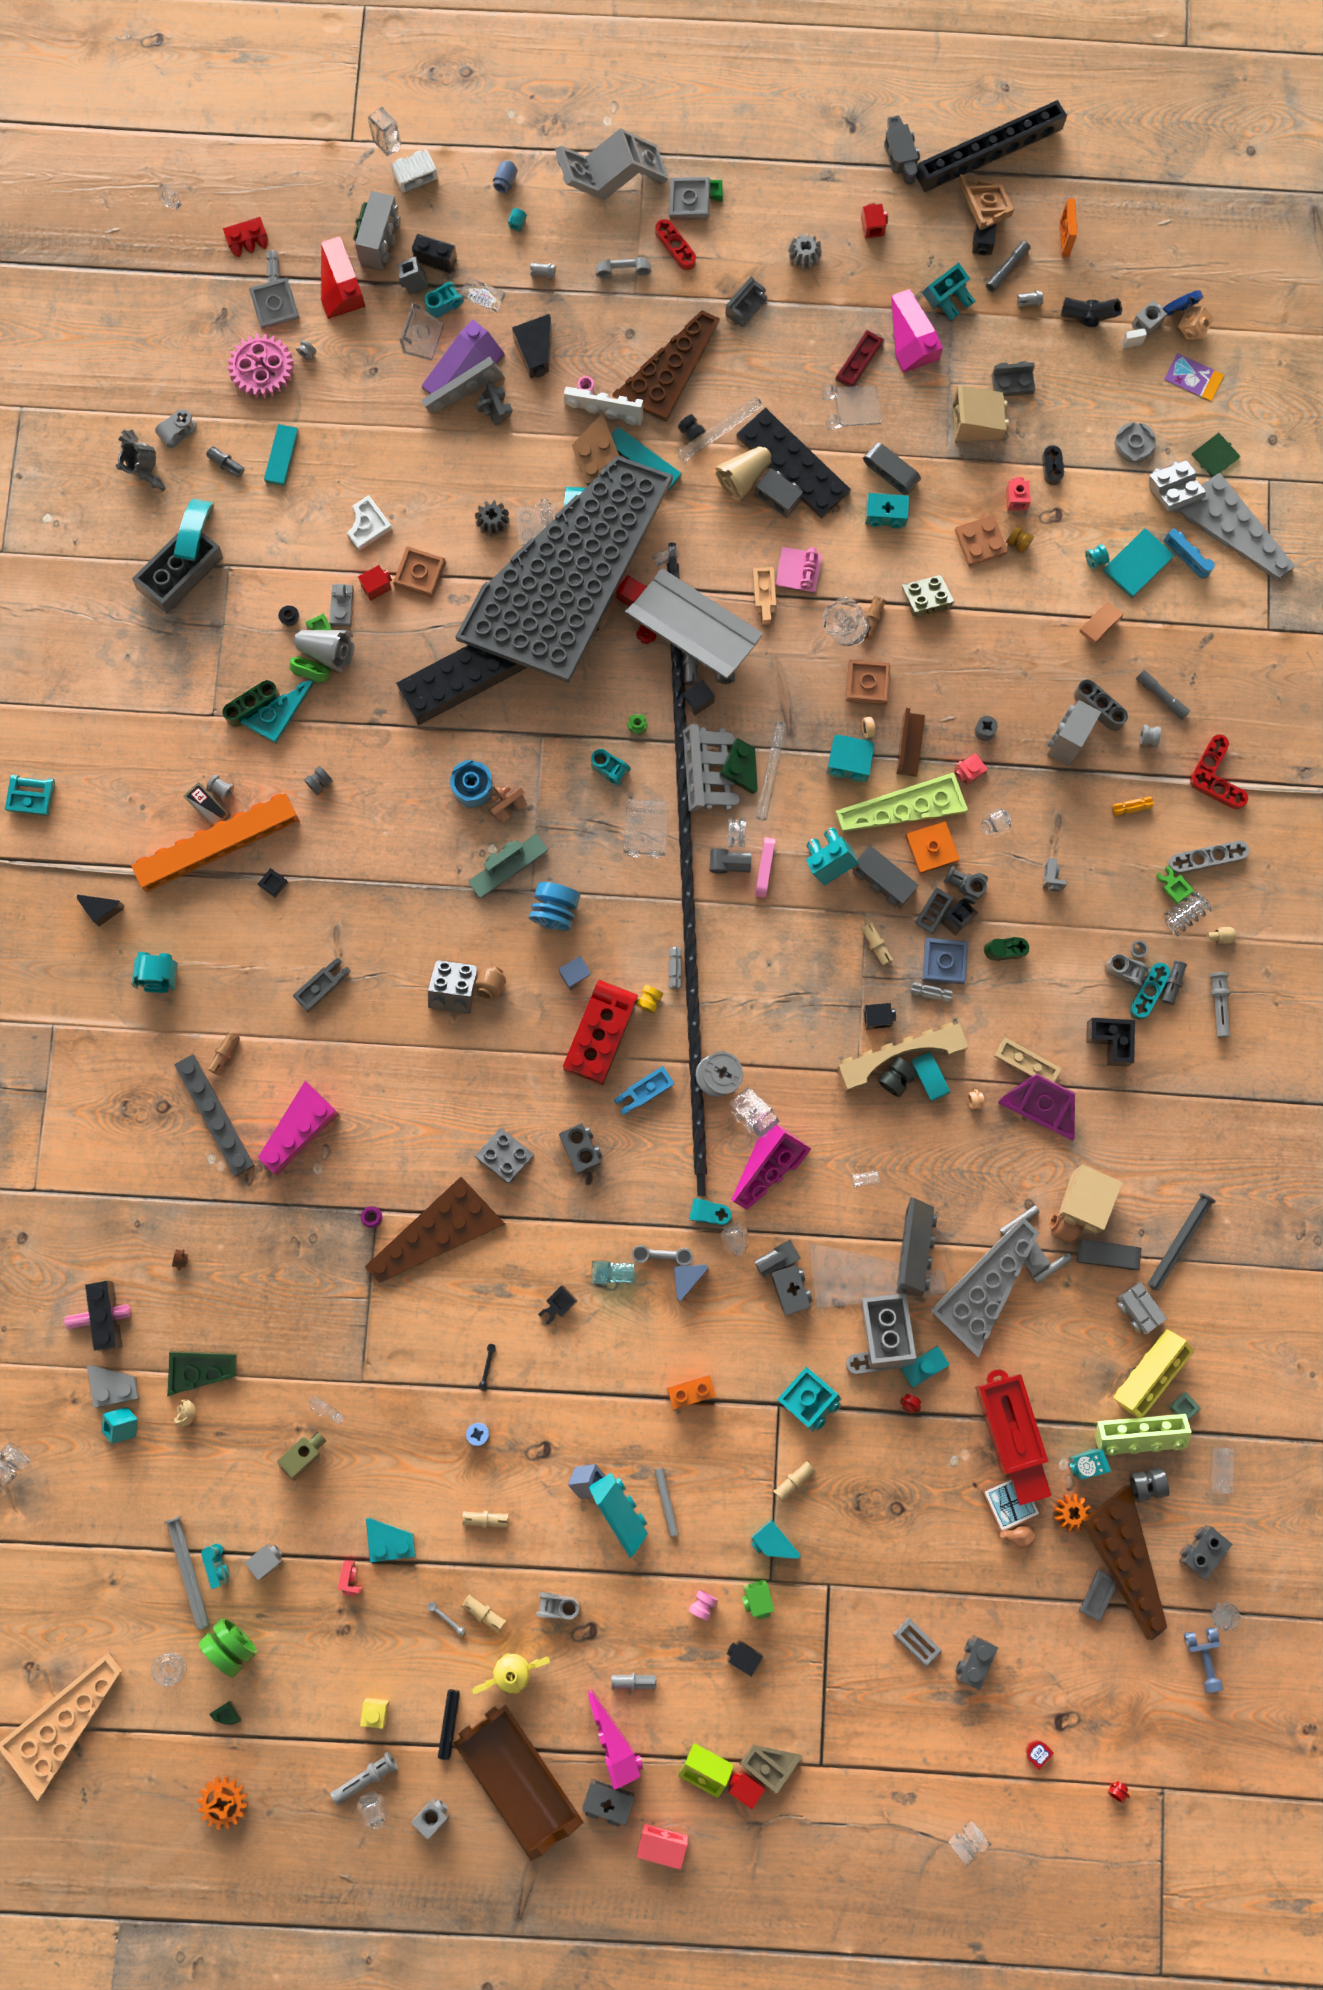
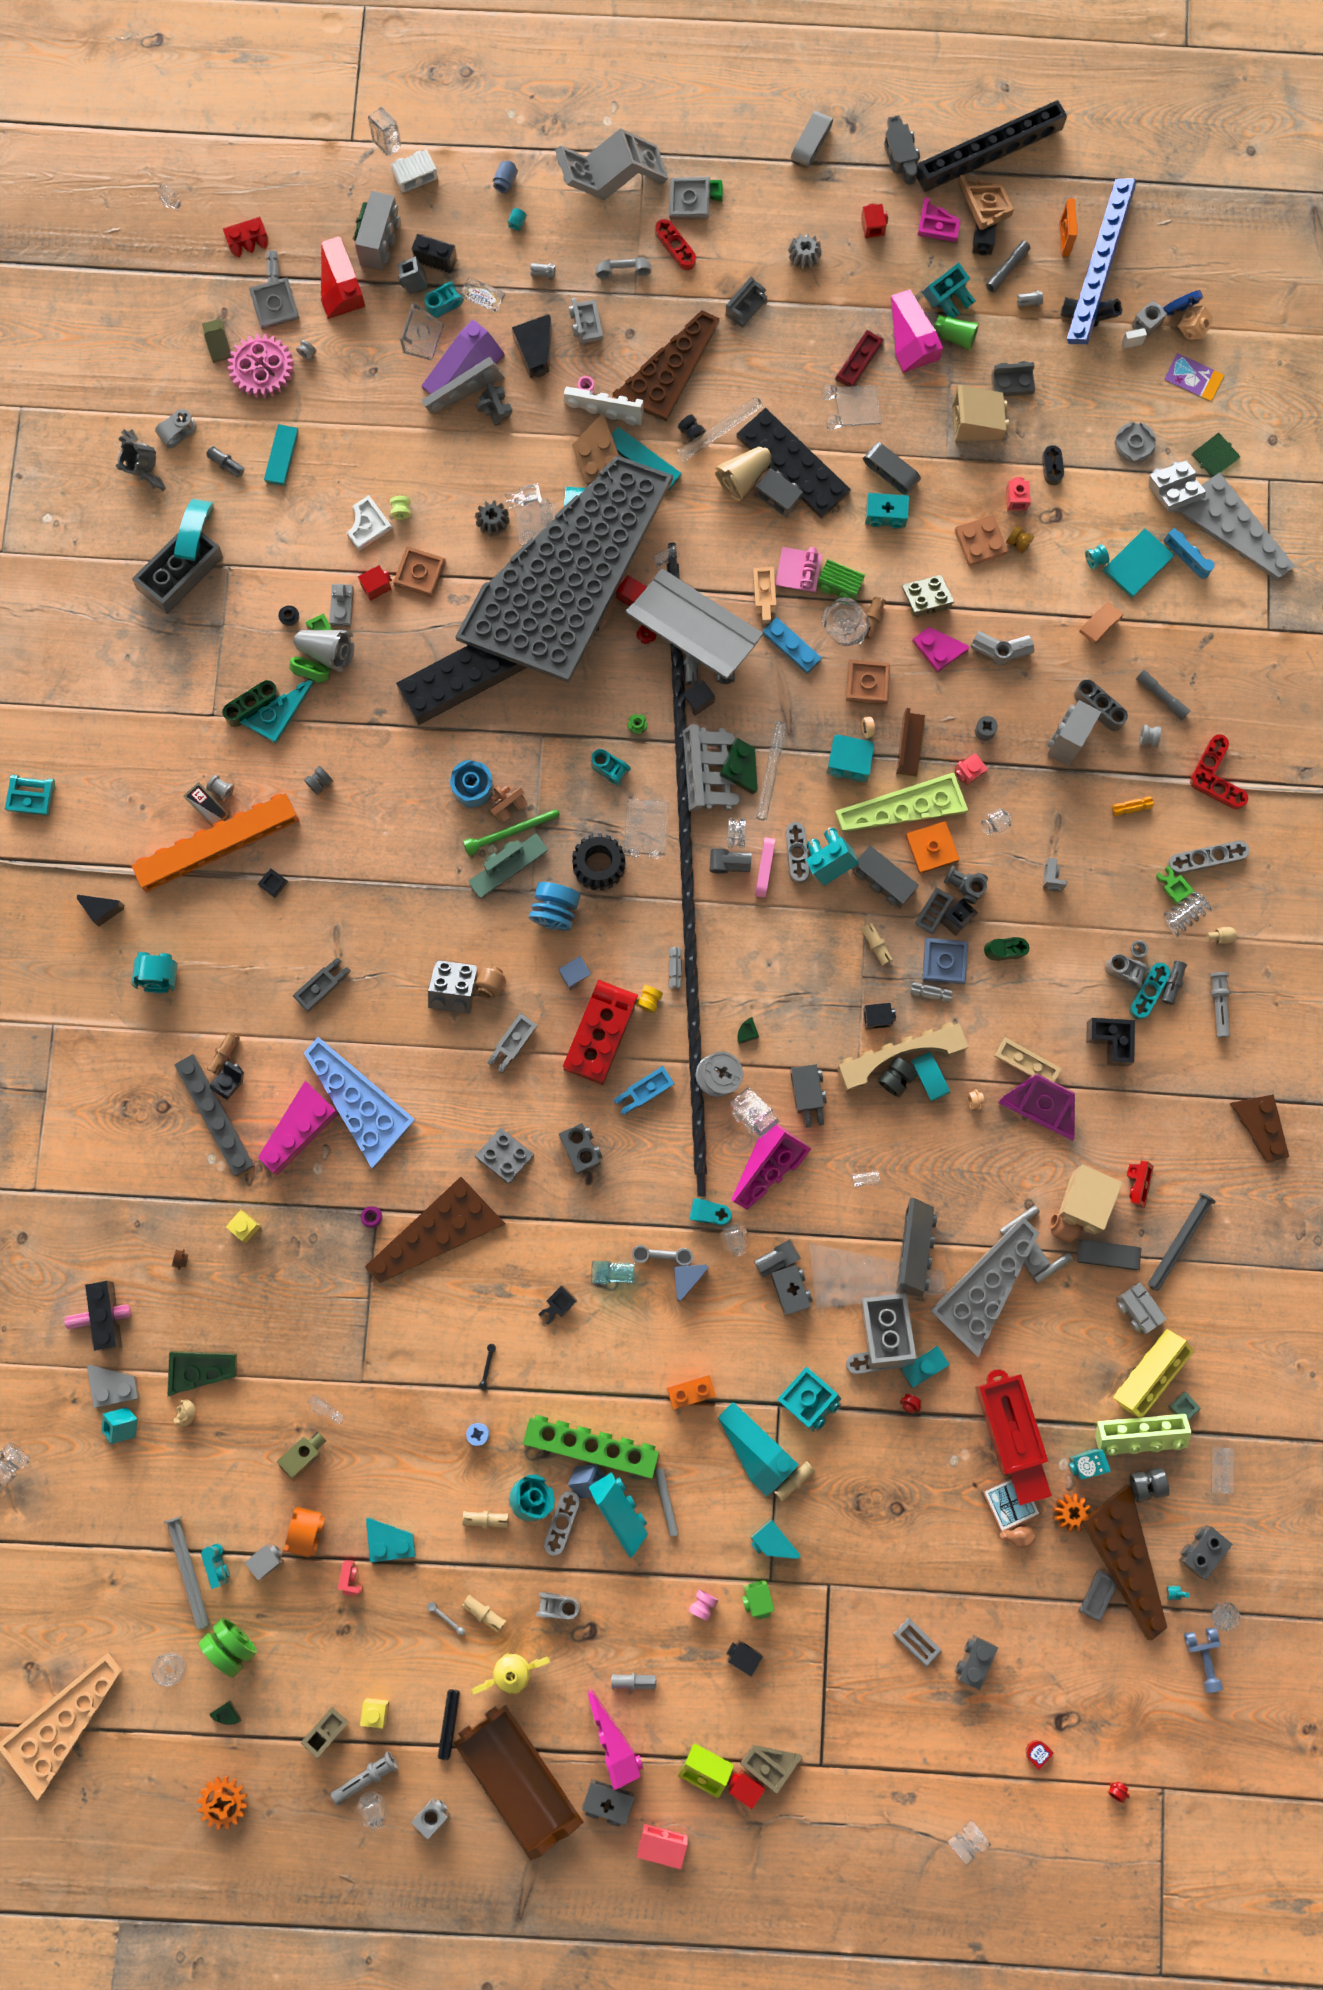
none -> olive slope [202,318,232,363]
none -> black bracket [210,1061,244,1100]
none -> light yellow brick [226,1210,261,1243]
none -> orange brick [283,1506,325,1558]
none -> dark tan brick [301,1707,349,1759]
none -> light blue wing [304,1037,415,1169]
none -> yellowish green wheel [390,496,411,520]
none -> bright green piece [463,809,560,856]
none -> light grey hinge [487,1013,538,1073]
none -> clear plate [505,483,542,508]
none -> teal cylinder [509,1475,555,1522]
none -> bright green brick [523,1415,659,1478]
none -> light grey beam [544,1491,580,1555]
none -> light grey bracket [569,298,603,344]
none -> black tyre [572,833,625,891]
none -> teal wedge [718,1402,799,1496]
none -> dark green tile [737,1017,759,1045]
none -> dark azure plate [762,617,822,674]
none -> light grey beam [786,822,809,883]
none -> dark grey hinge [790,1064,827,1128]
none -> light grey beam [791,110,833,167]
none -> bright green brick [817,559,865,602]
none -> dark pink wing [912,627,970,673]
none -> dark pink wing [917,197,961,242]
none -> bright green plant [934,315,979,351]
none -> light grey piece [970,631,1035,665]
none -> plate [1067,178,1136,344]
none -> red hinge [1127,1160,1154,1208]
none -> teal hand [1166,1586,1190,1600]
none -> reddish brown wing [1230,1094,1289,1162]

